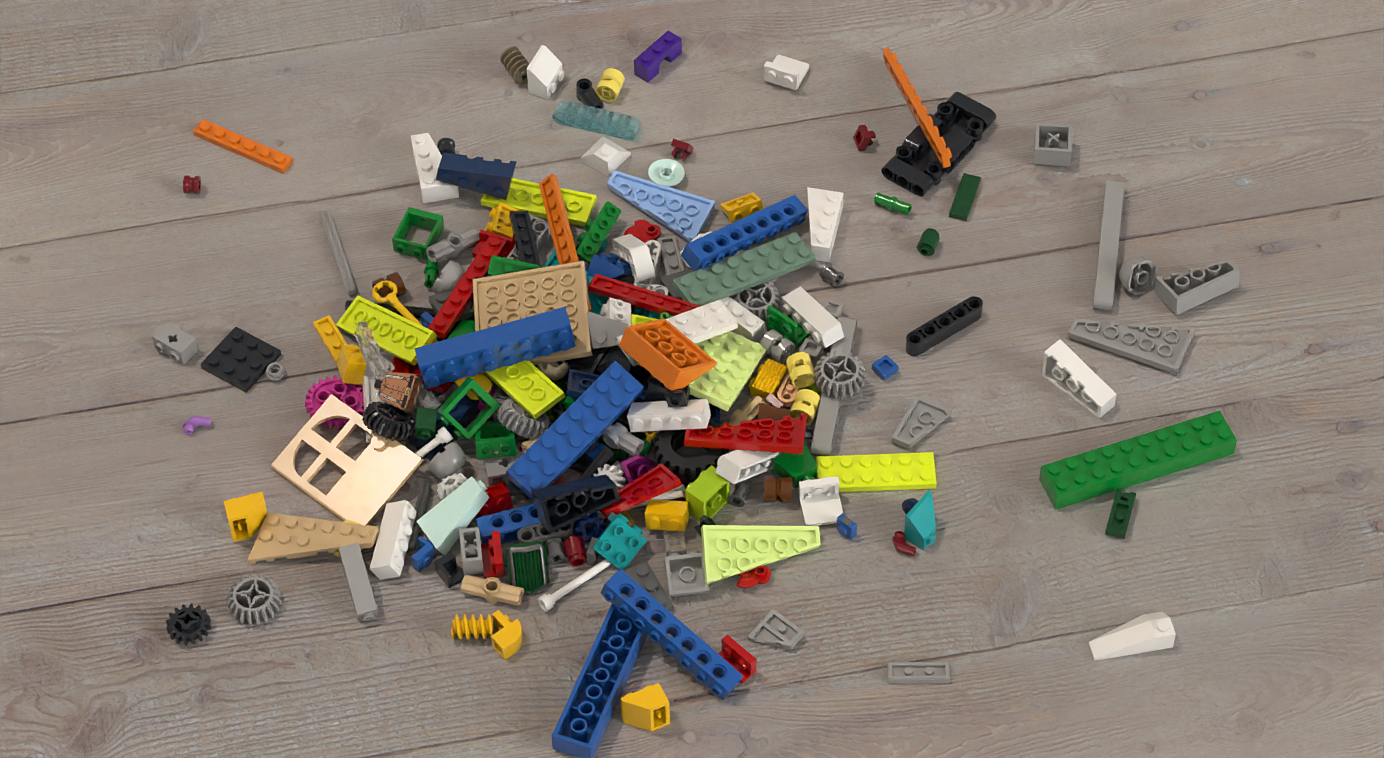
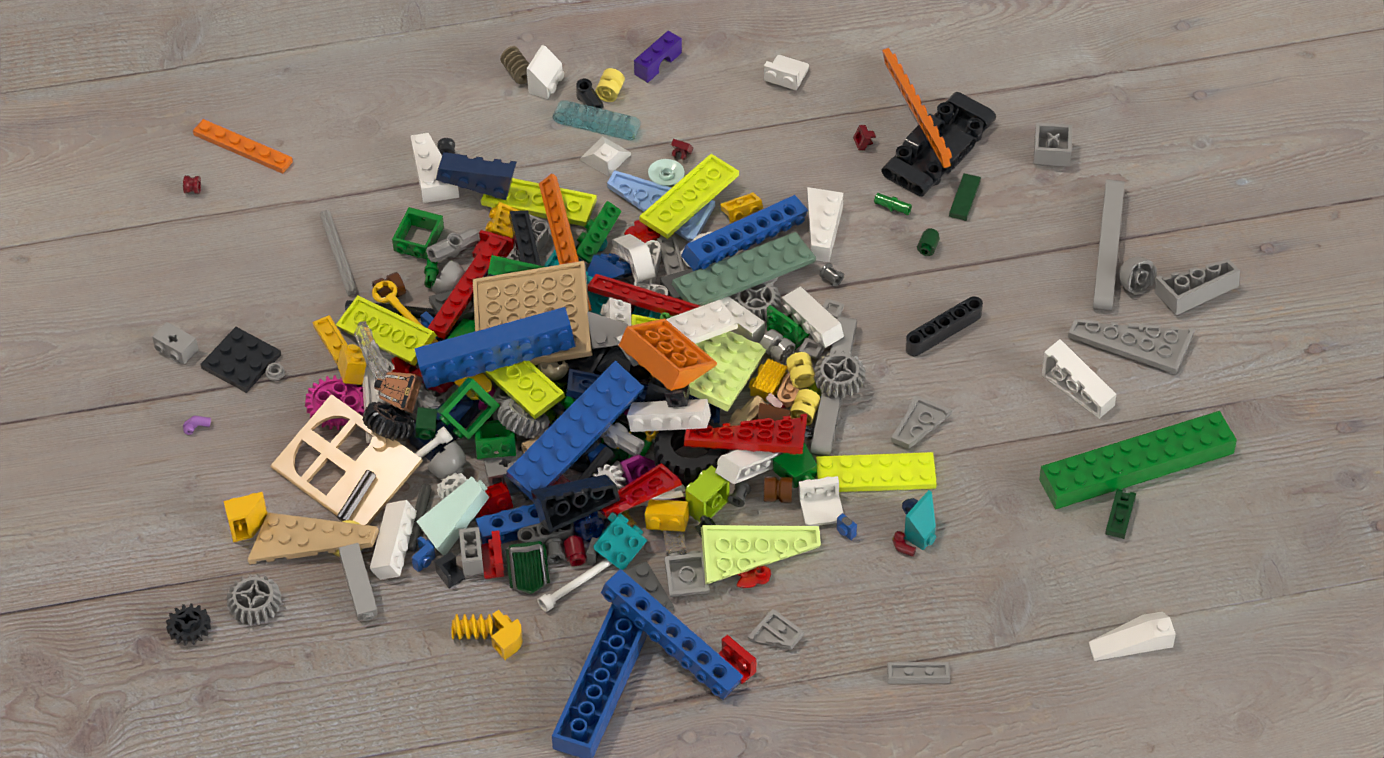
tan piece [461,575,524,606] -> none
yellow slope [621,683,670,731] -> none
blue plate [872,355,899,380] -> none
none -> axle [337,470,376,521]
none -> neon yellow plate [639,154,739,239]

